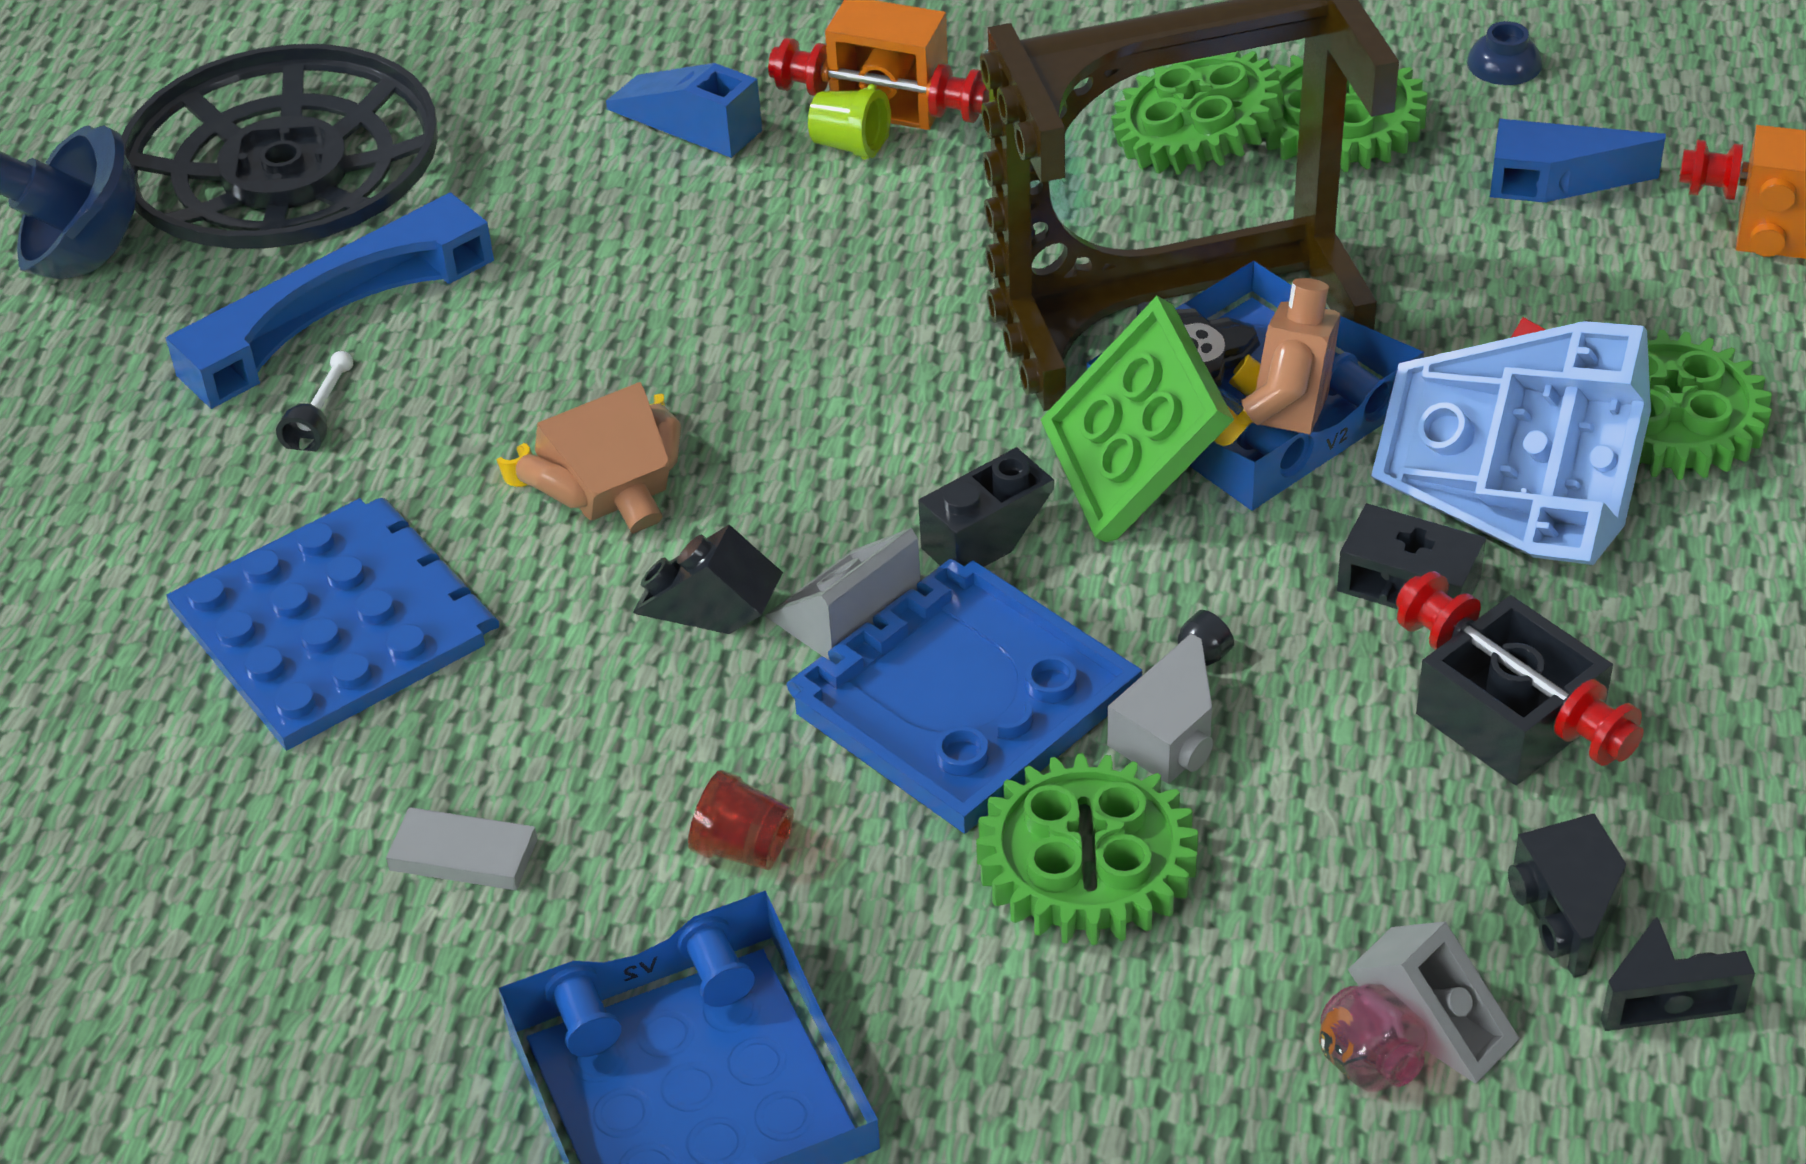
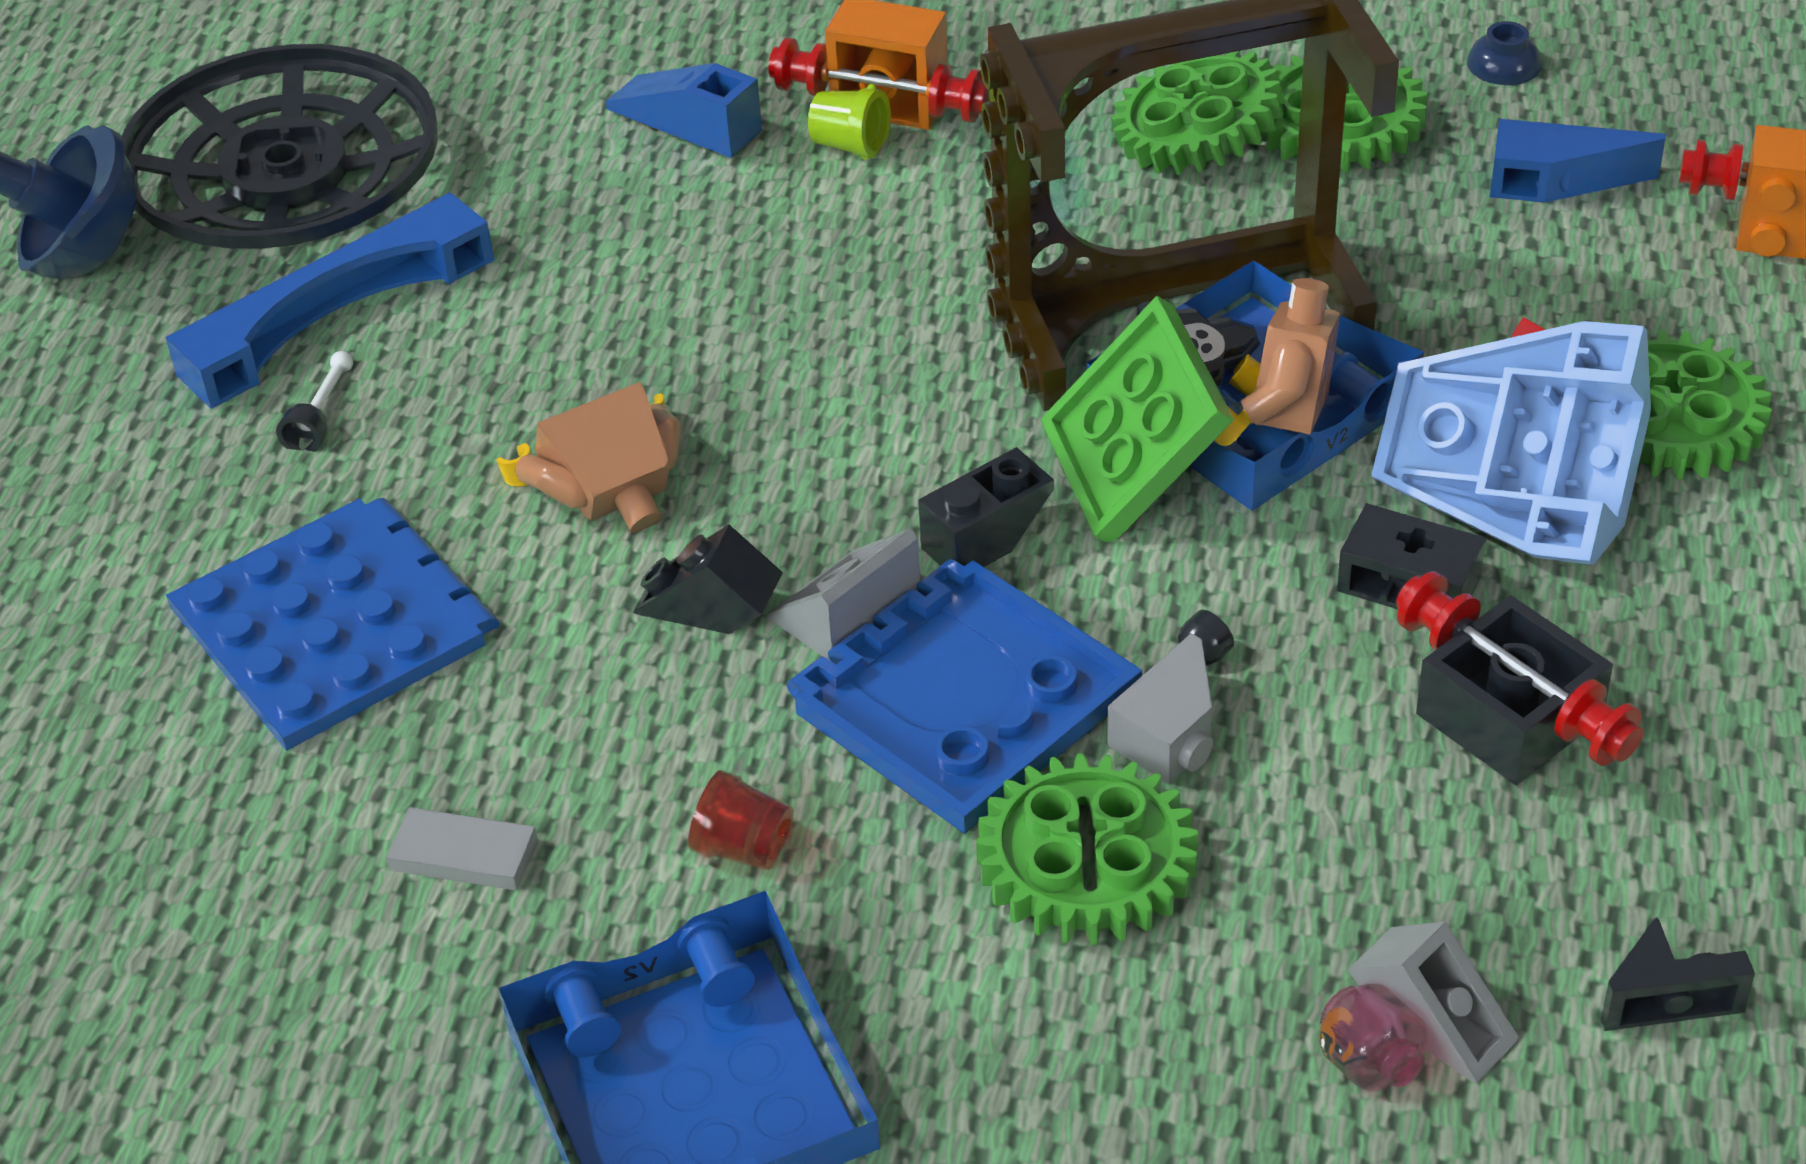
black slope [1508,813,1626,978] -> none

